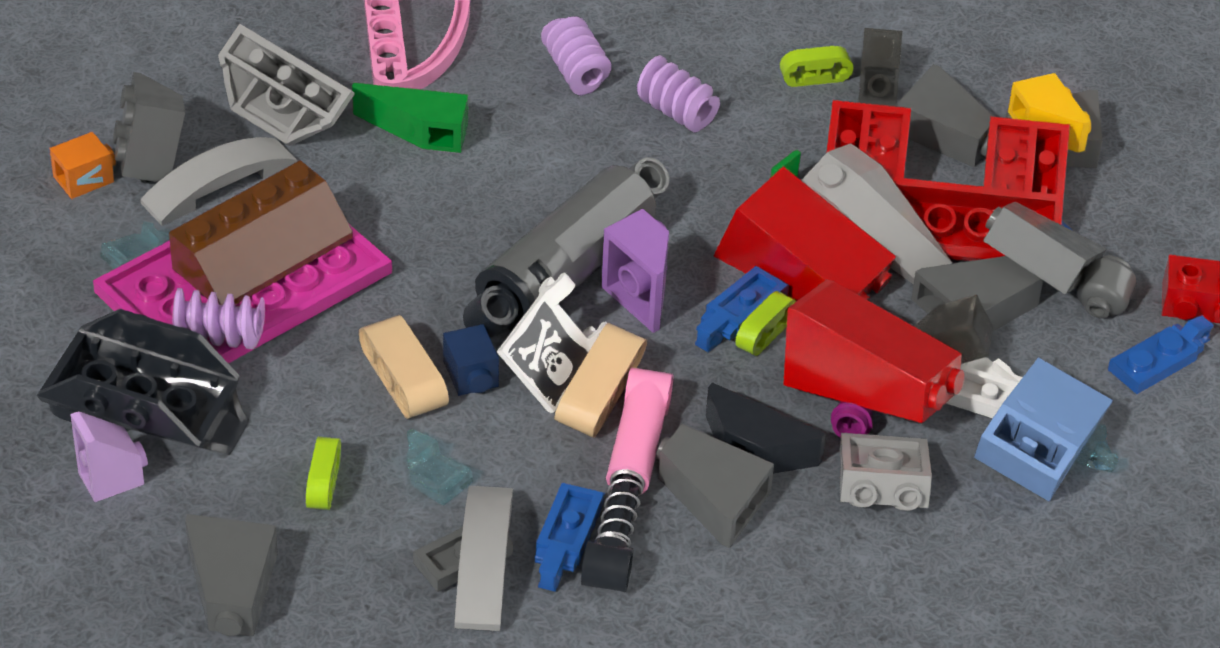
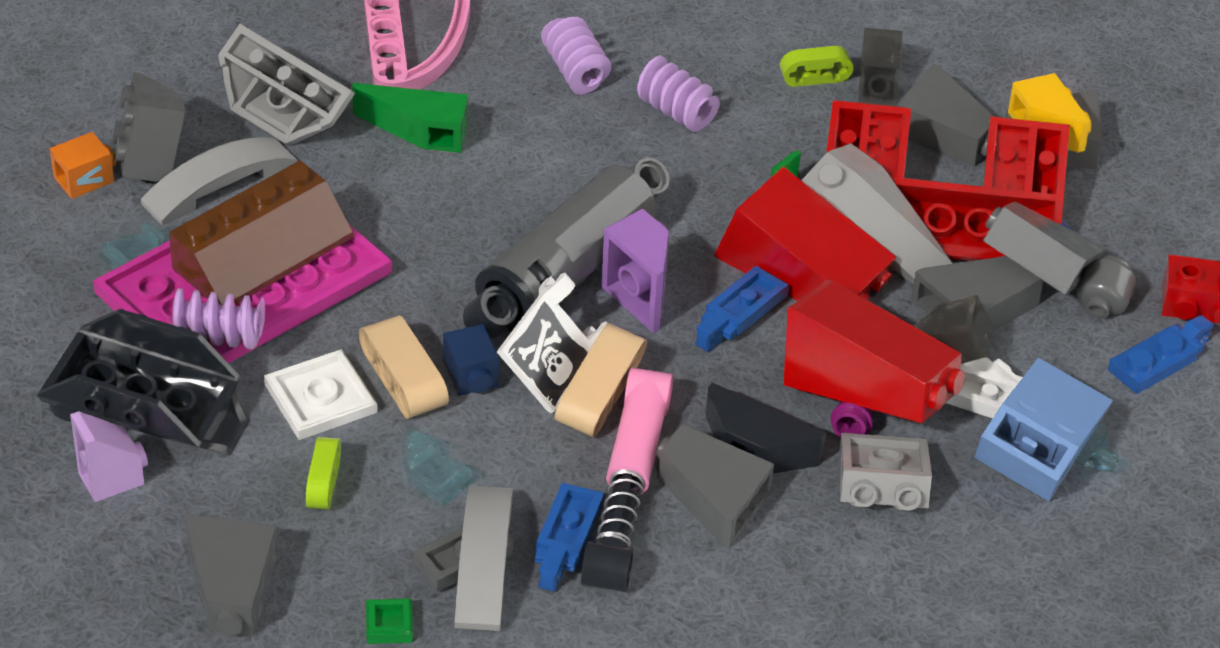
lime beam [735,291,796,356] -> none
none -> white tile [264,349,378,440]
none -> green tile [366,598,413,644]

